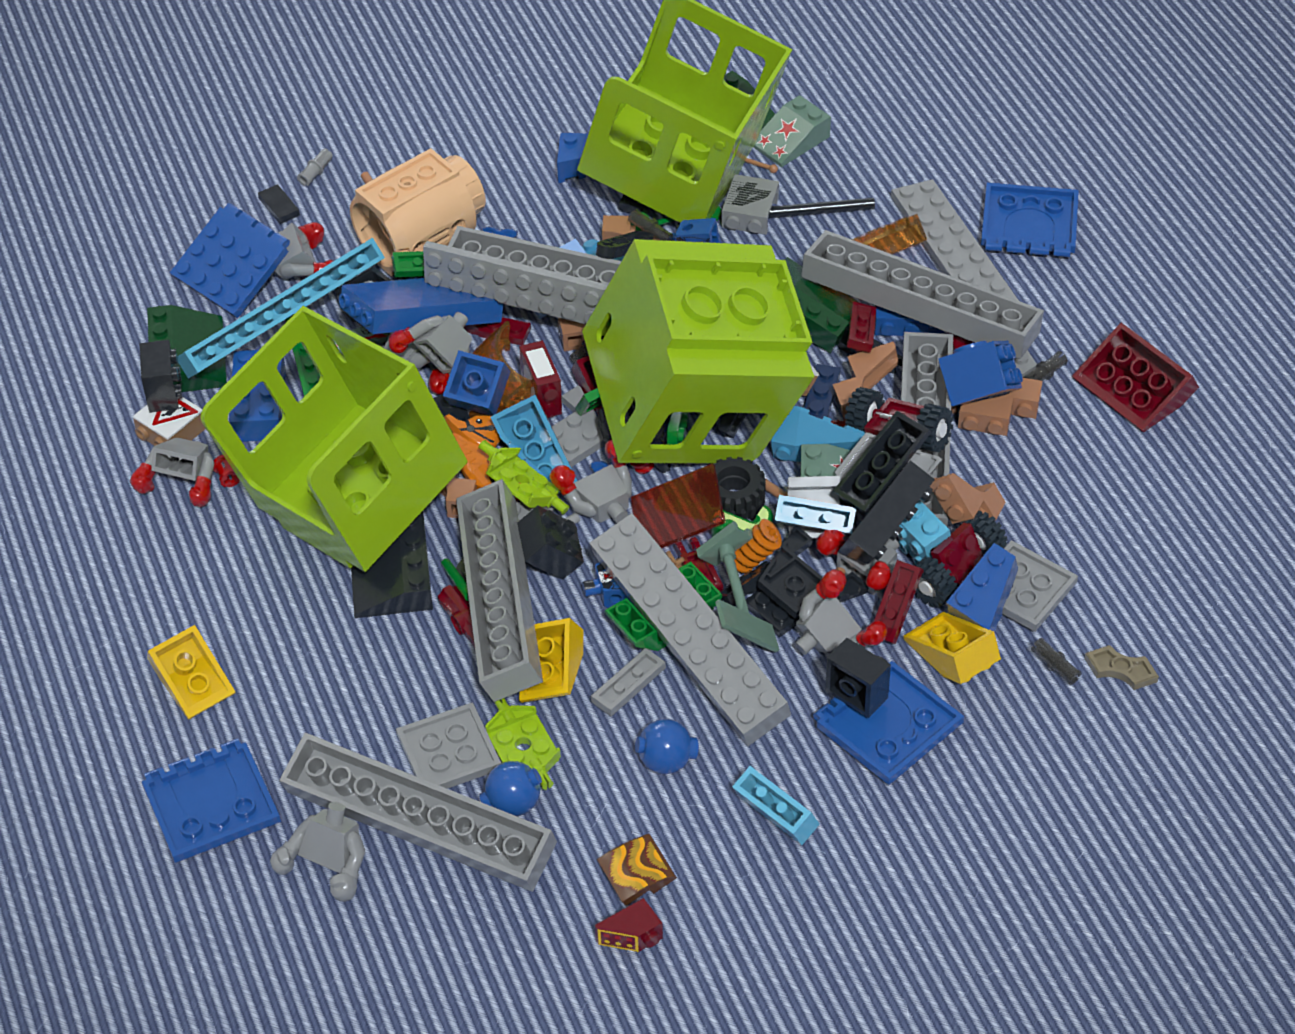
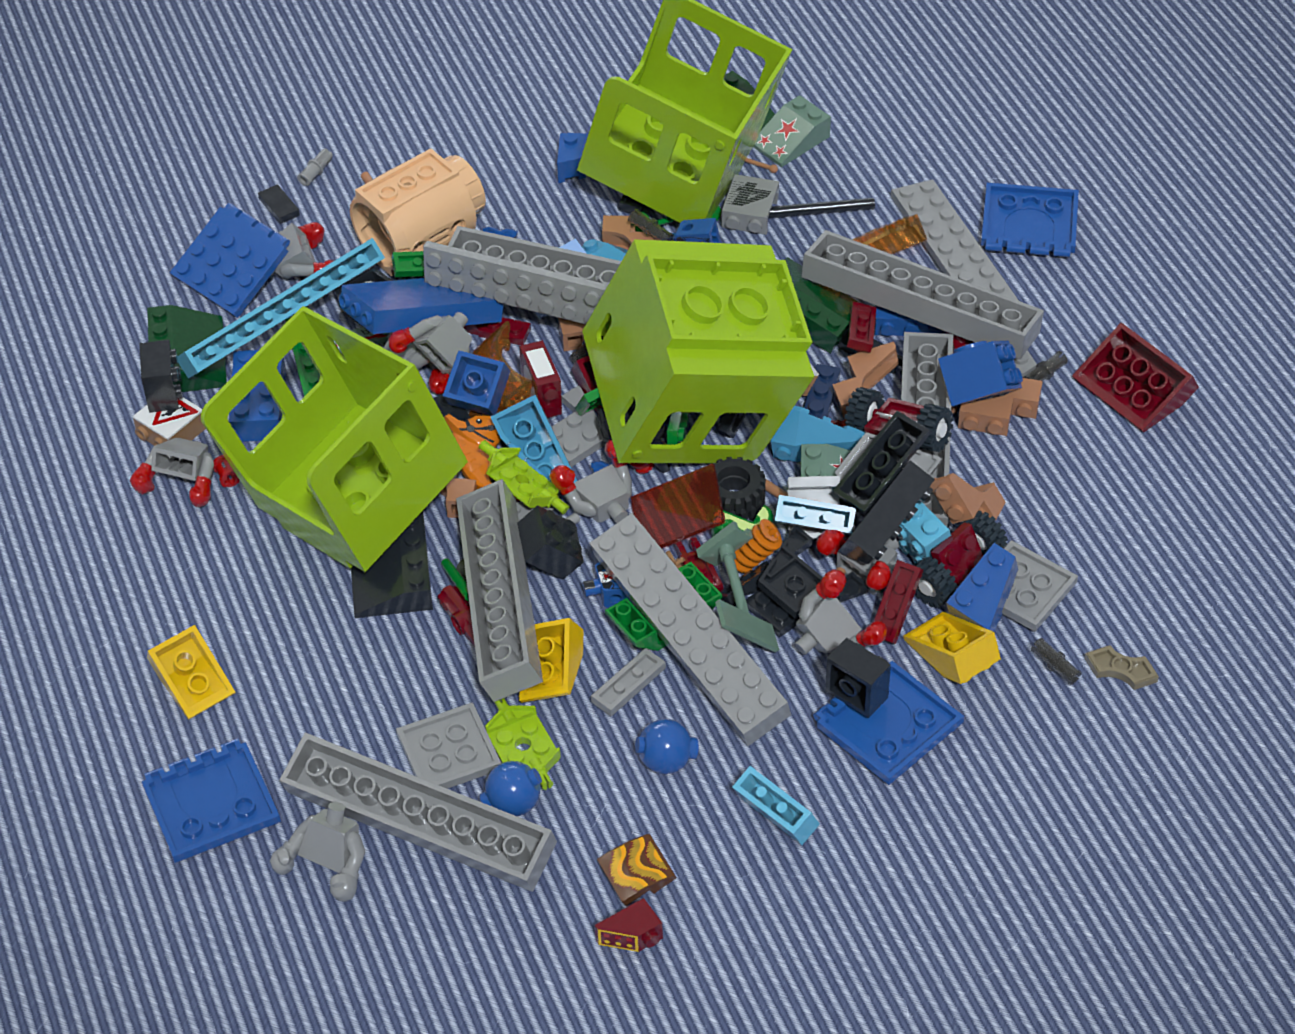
black beam [596,231,654,259] -> none

